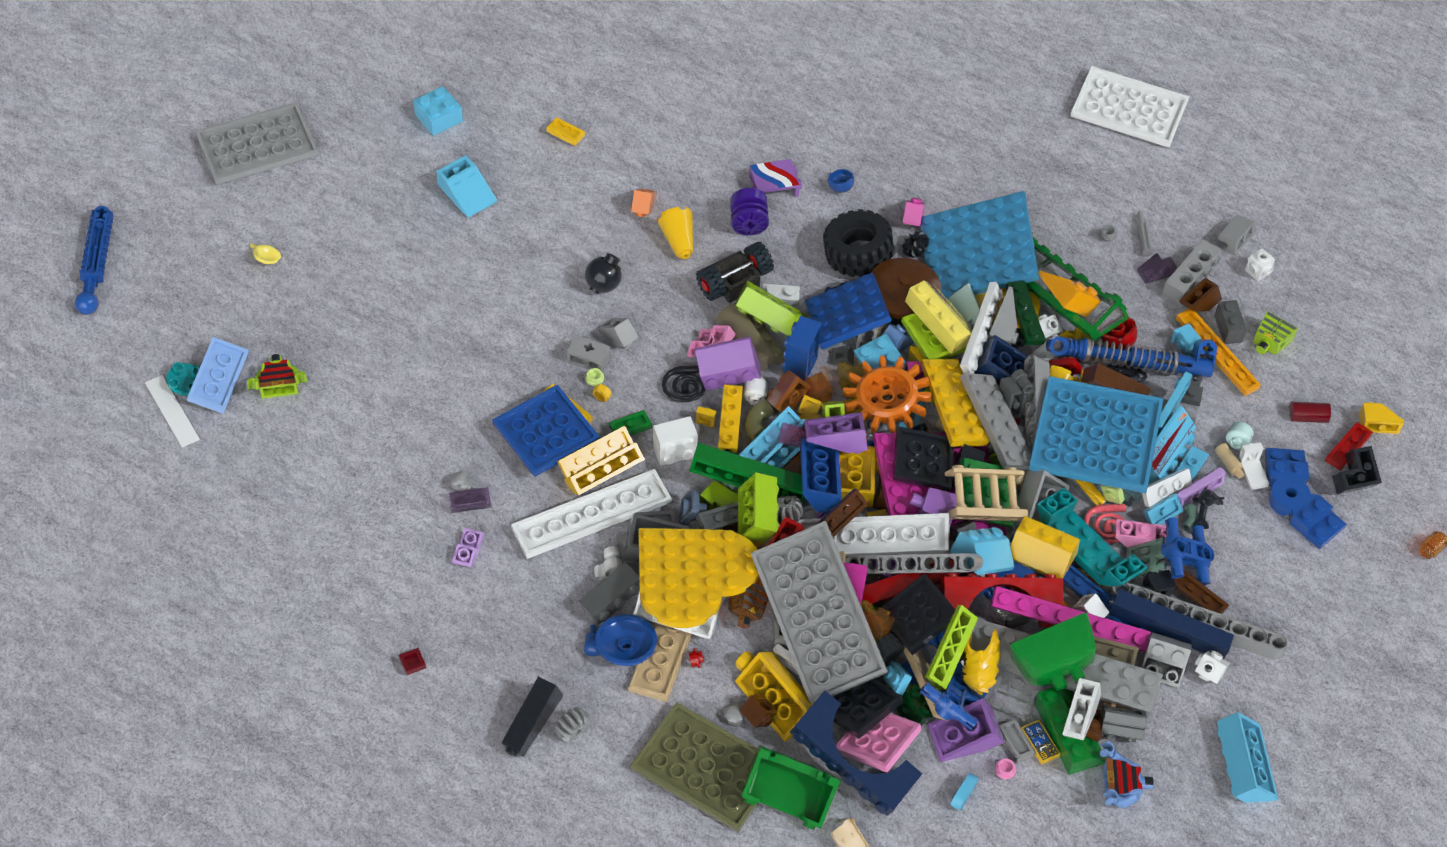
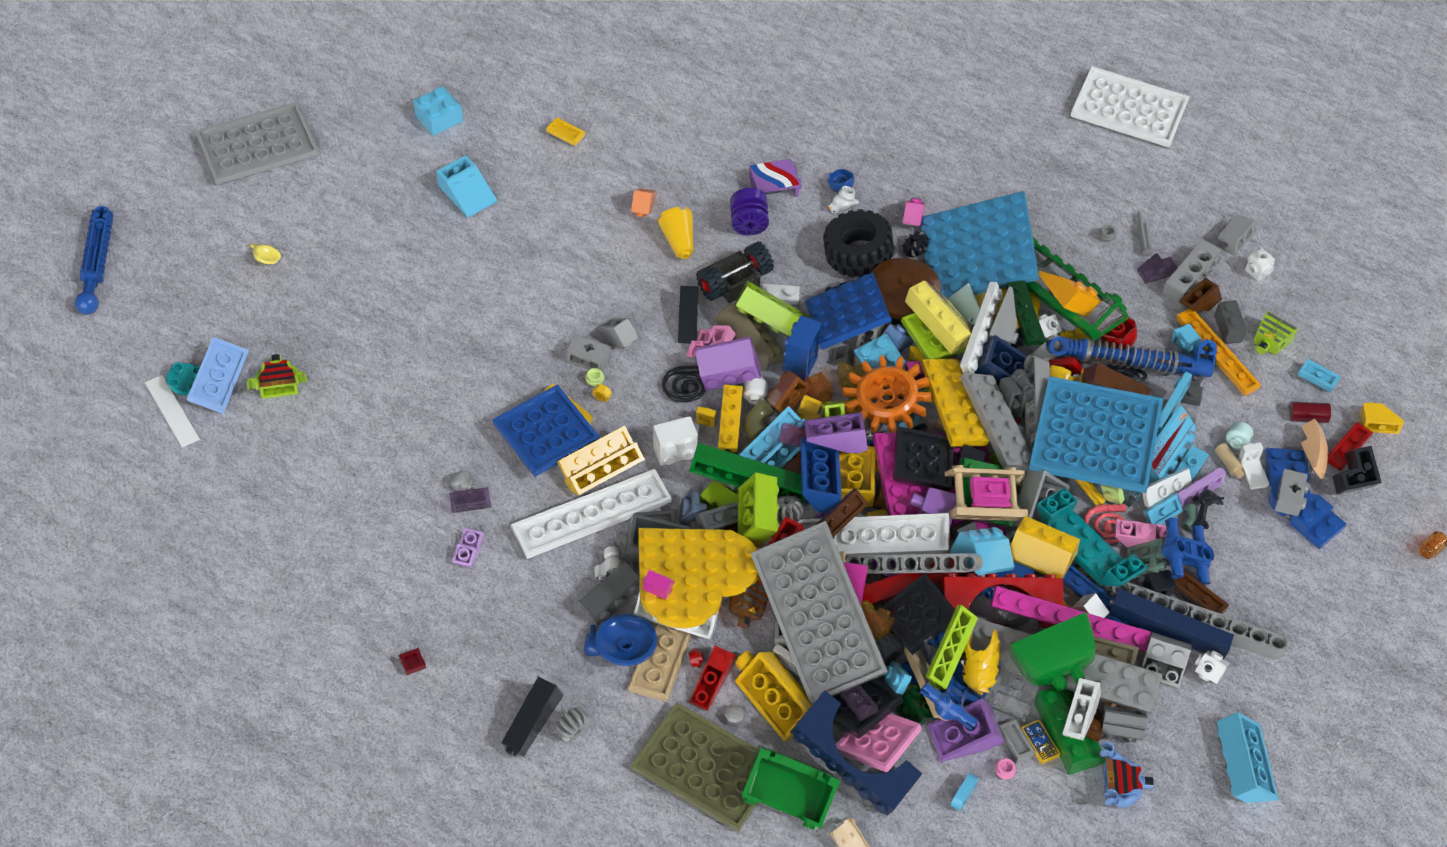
black brick [585,253,622,294] -> none
green plate [609,410,652,436] -> none
reddish brown brick [740,694,778,728] -> none
none -> dark pink piece [643,569,675,600]
none -> black slope [678,286,699,344]
none -> red slope [689,645,738,711]
none -> white animal [828,186,859,213]
none -> clear purple plate [840,685,879,721]
none -> dark pink plate [970,477,1011,508]
none -> light grey brick [1274,469,1310,516]
none -> medium azure plate [1298,359,1341,393]
none -> light nougat slope [1301,419,1328,479]

